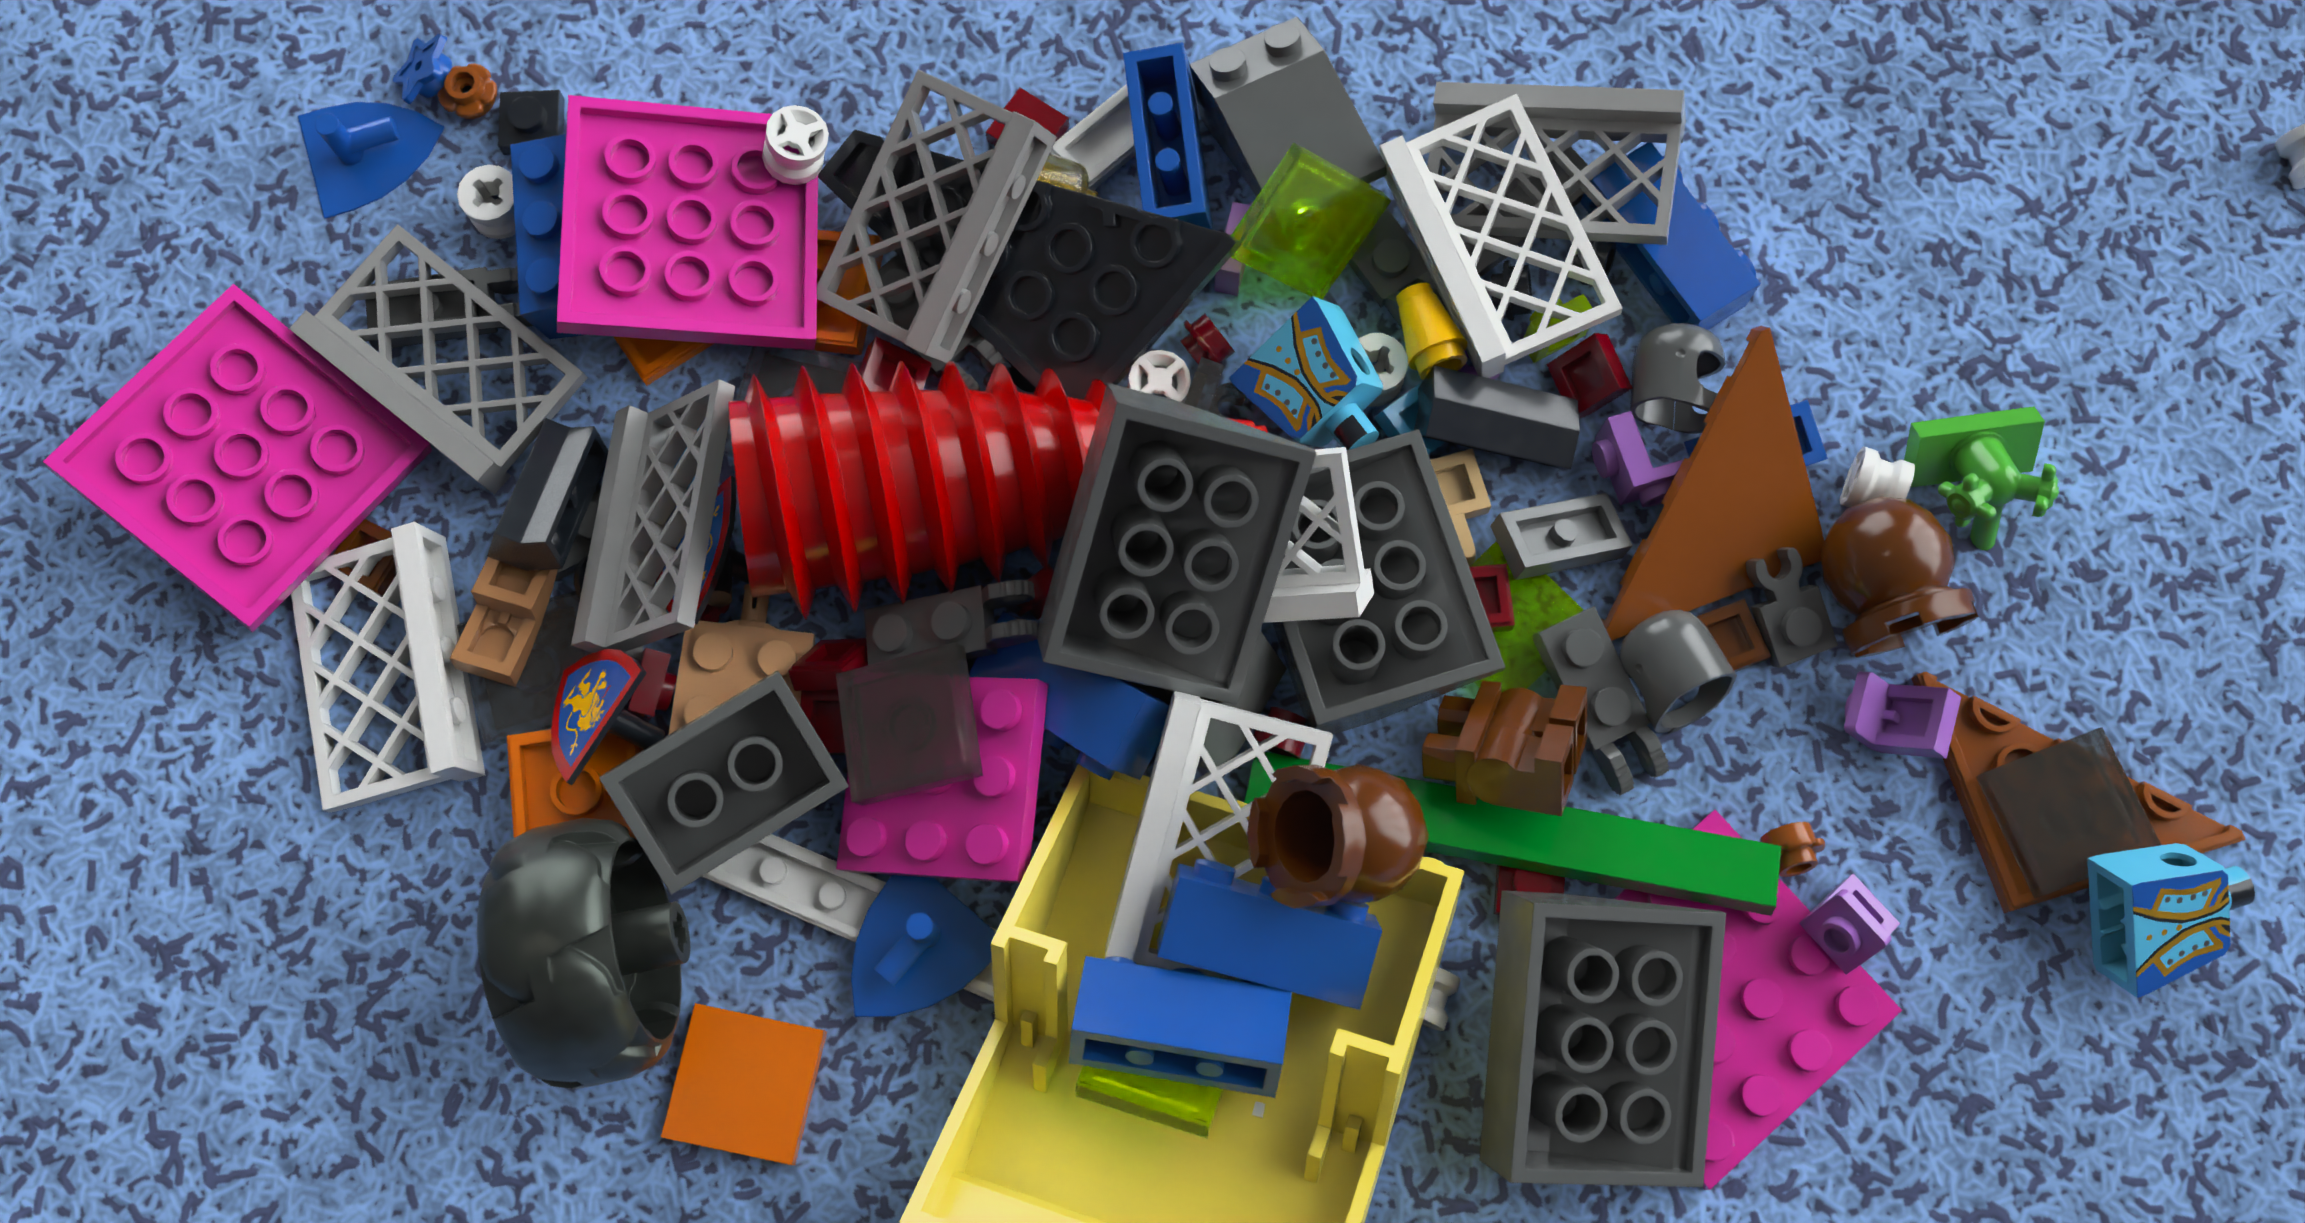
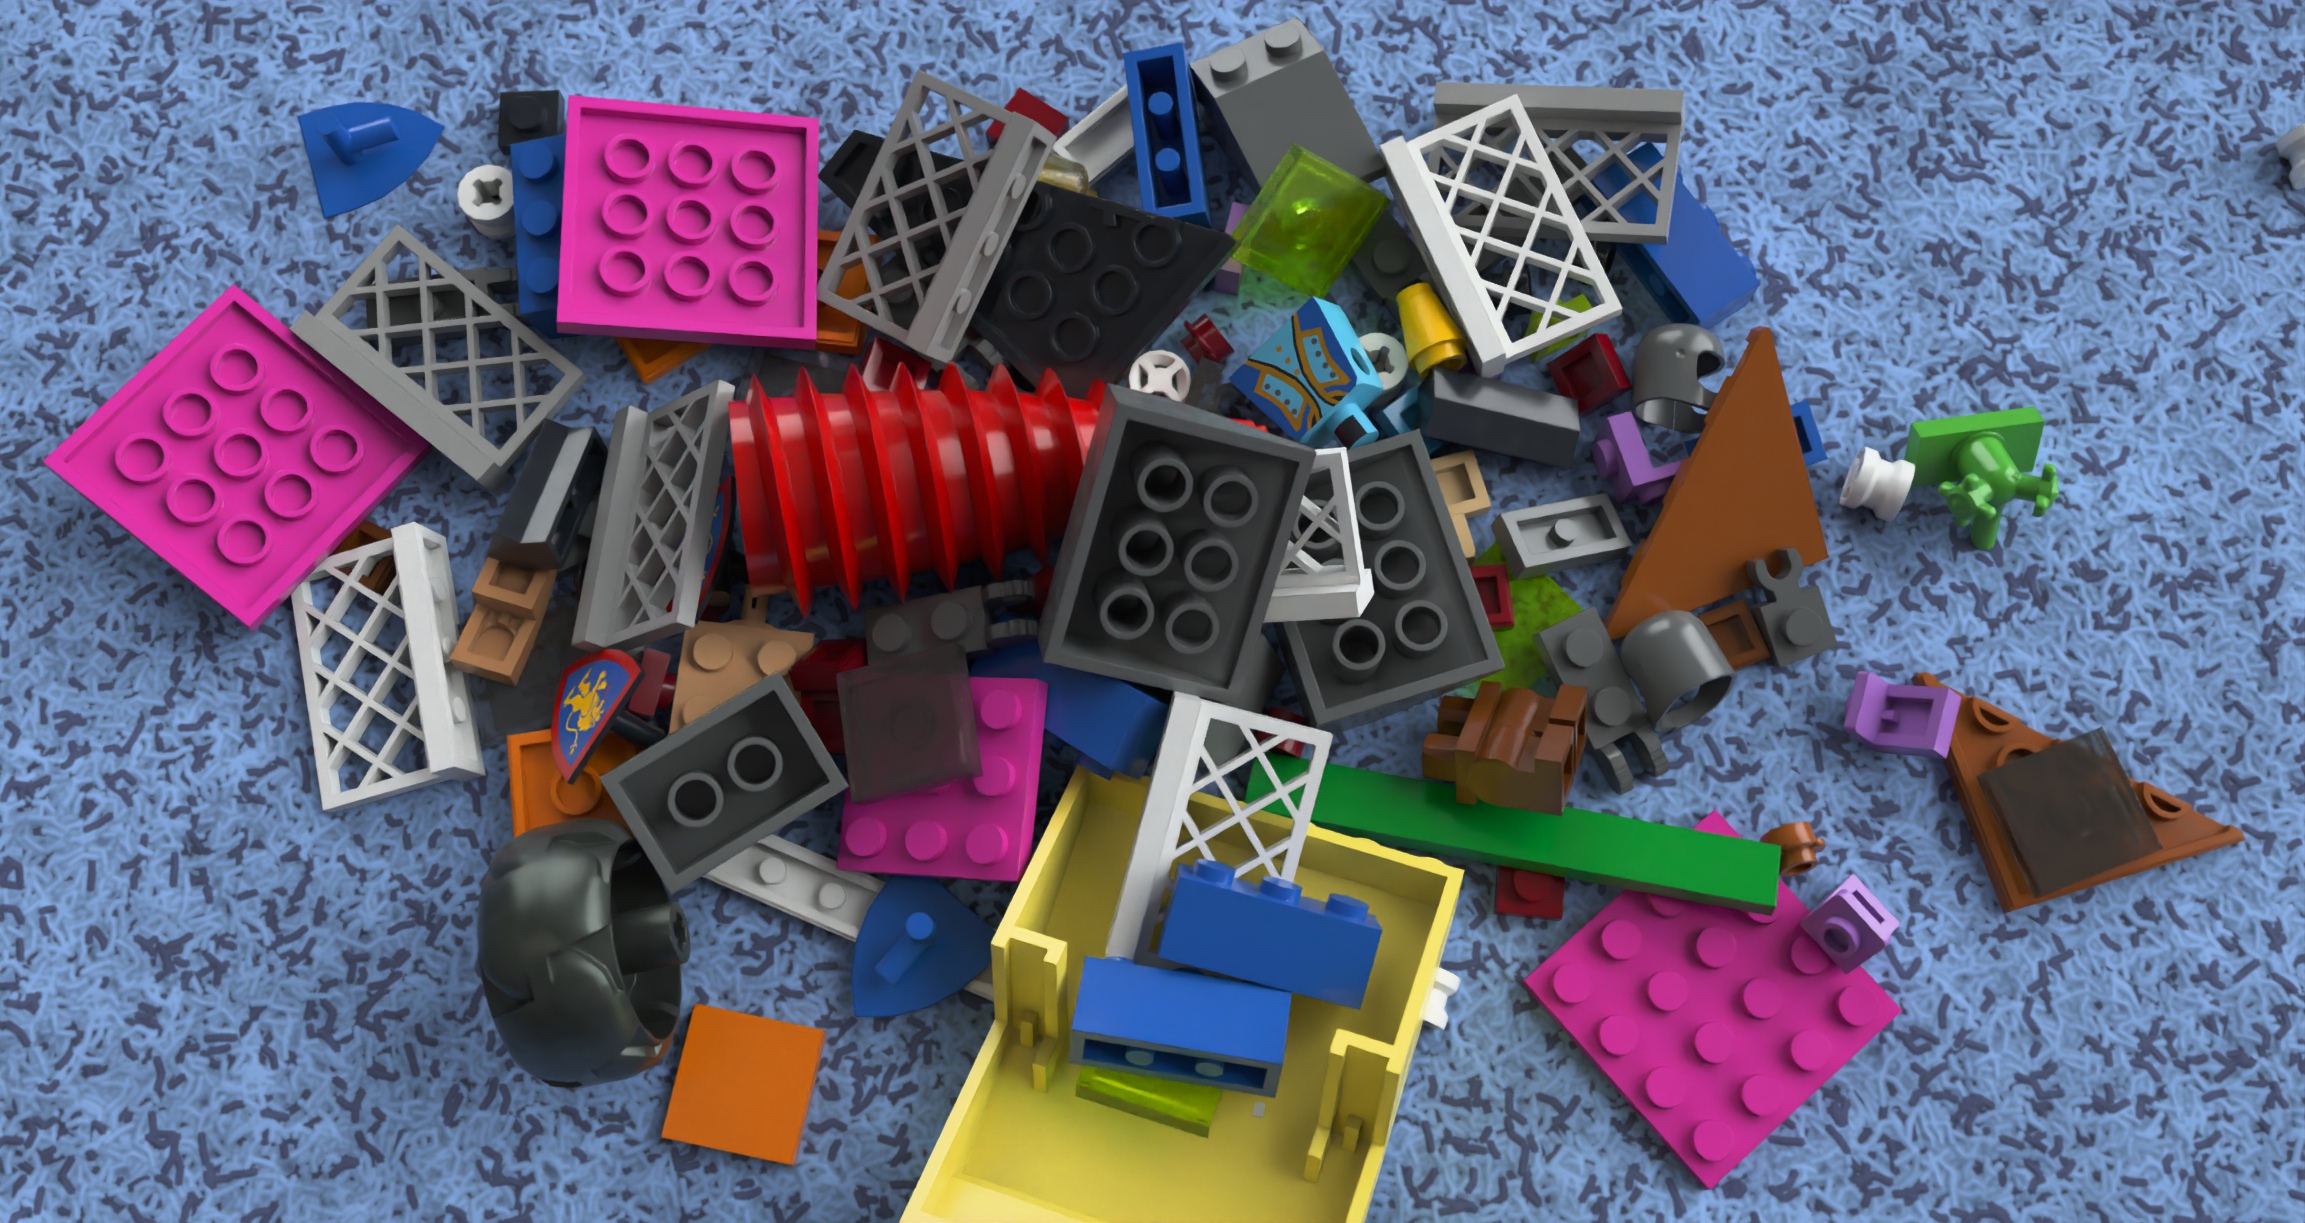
blue plate [393,34,452,105] -> none
dark orange plate [438,63,497,119] -> none
white wheel [762,105,829,185] -> none
reddish brown tile [1247,764,1429,909] -> none
dark grey slope [1479,890,1726,1187] -> none
reddish brown tile [1820,496,1978,658] -> none
medium azure torso [2087,843,2255,998] -> none

